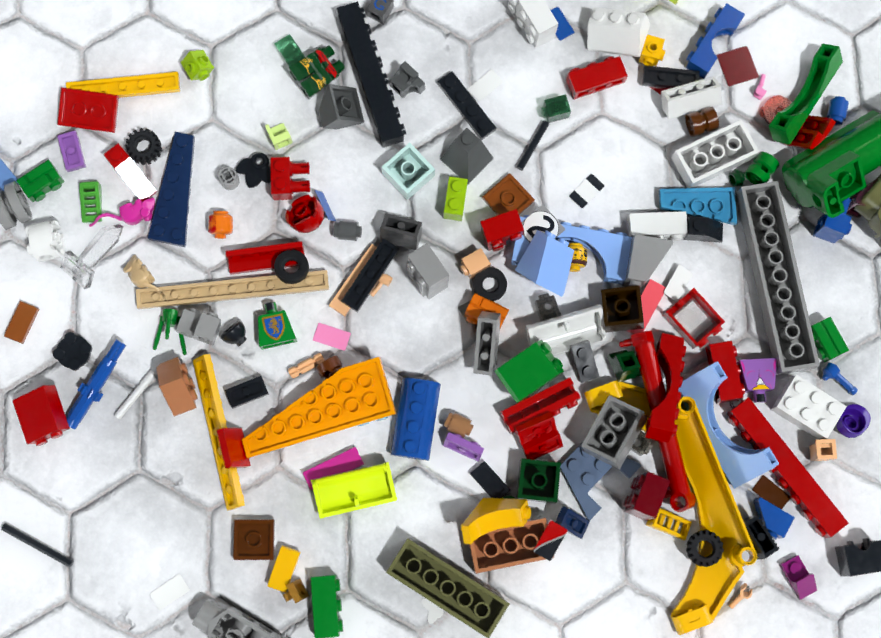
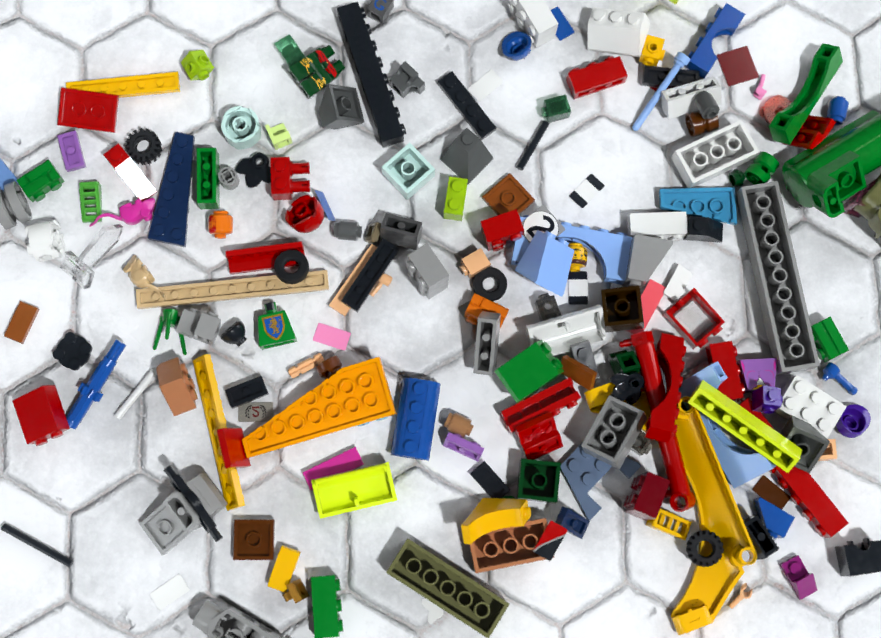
blue brick [813,198,852,244] -> none
none -> light grey piece [140,465,228,555]
none -> green brick [197,148,220,209]
none -> light aqua brick [221,106,261,150]
none -> clear smoke sticker [238,402,273,422]
none -> dark tan tile [364,222,381,244]
none -> blue piece [502,31,532,61]
none -> dark orange tile [561,355,597,391]
none -> sticker [568,271,588,305]
none -> black plate [610,372,644,405]
none -> light blue piece [632,52,691,131]
none -> neon yellow brick [688,380,802,473]
none -> dark grey brick [695,91,720,119]
none -> dark purple brick [752,385,783,414]
none -> dark grey slope [781,415,830,473]

